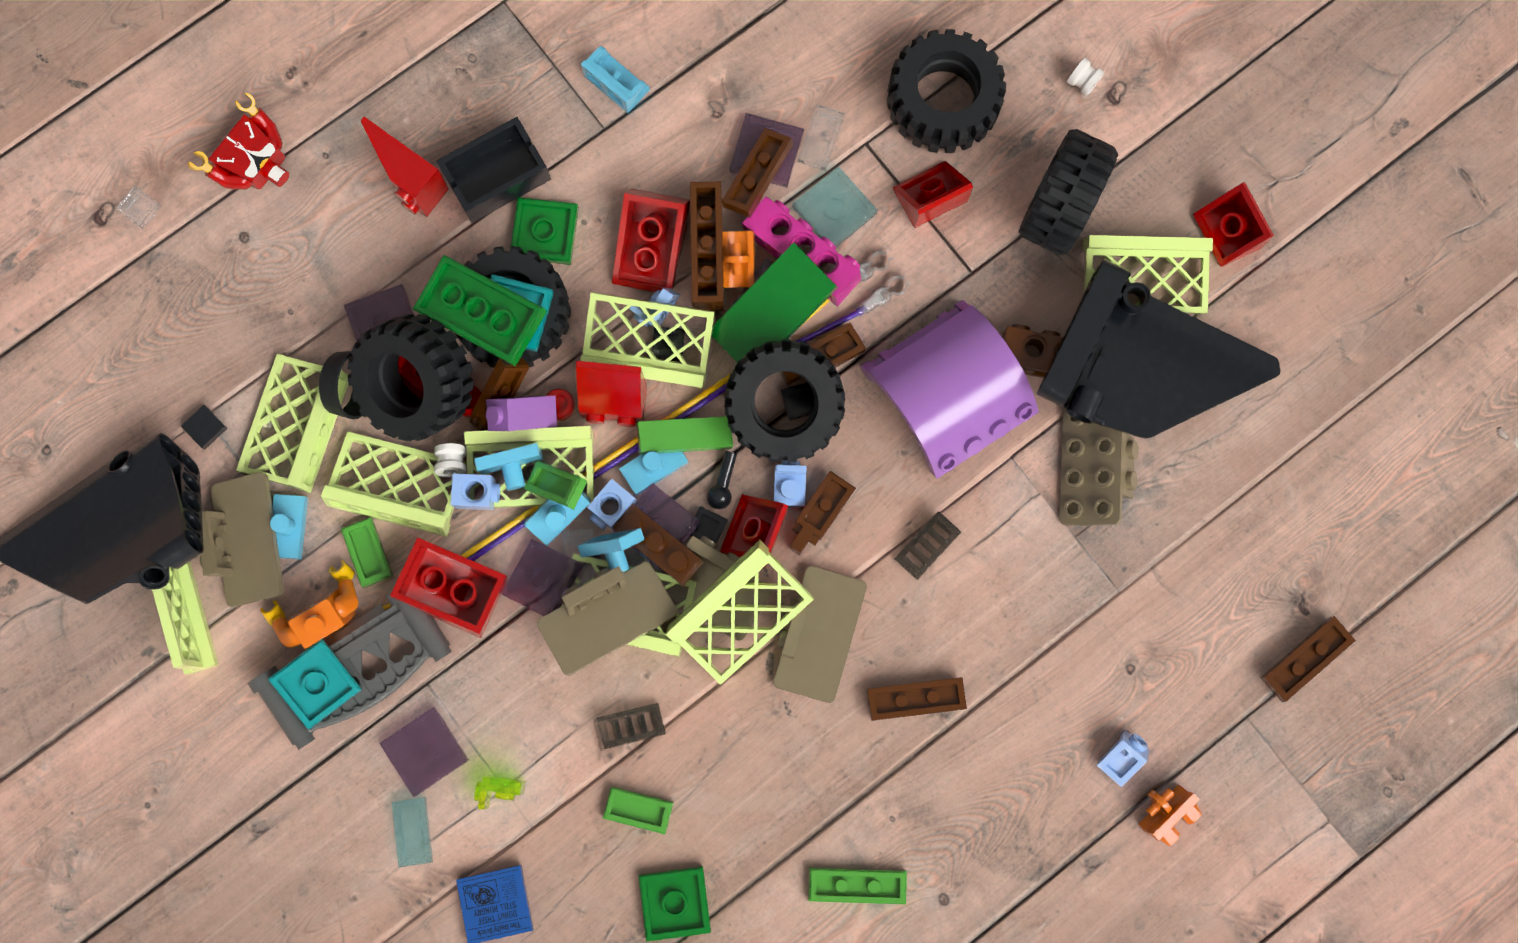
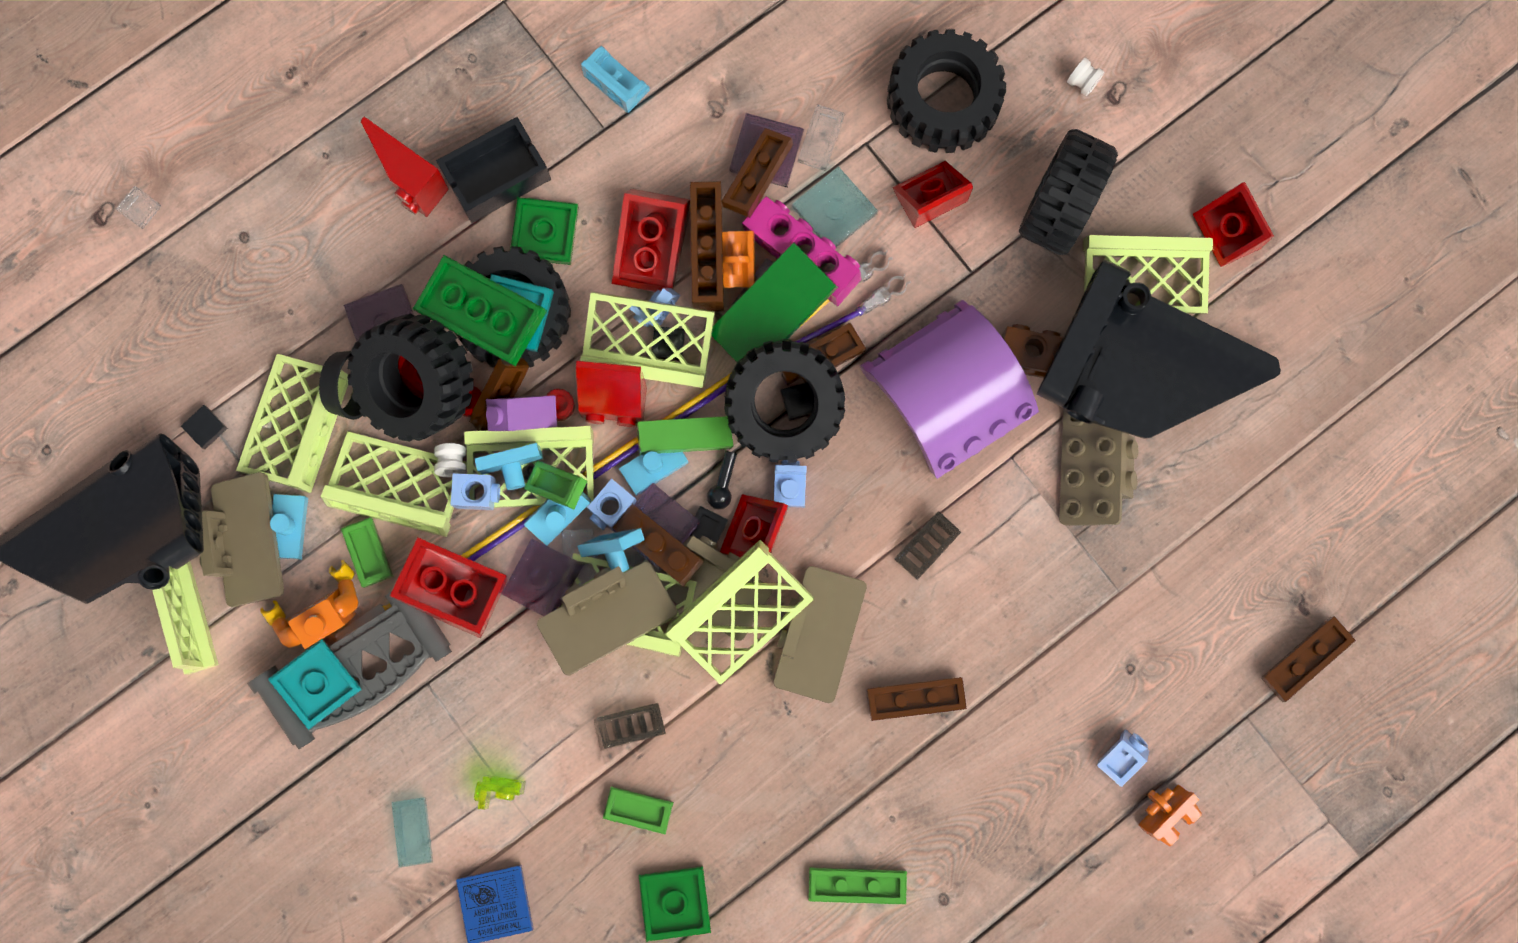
red torso [187,93,289,190] -> none
clear purple tile [379,707,470,797] -> none
reddish brown hinge [789,471,856,556] -> none

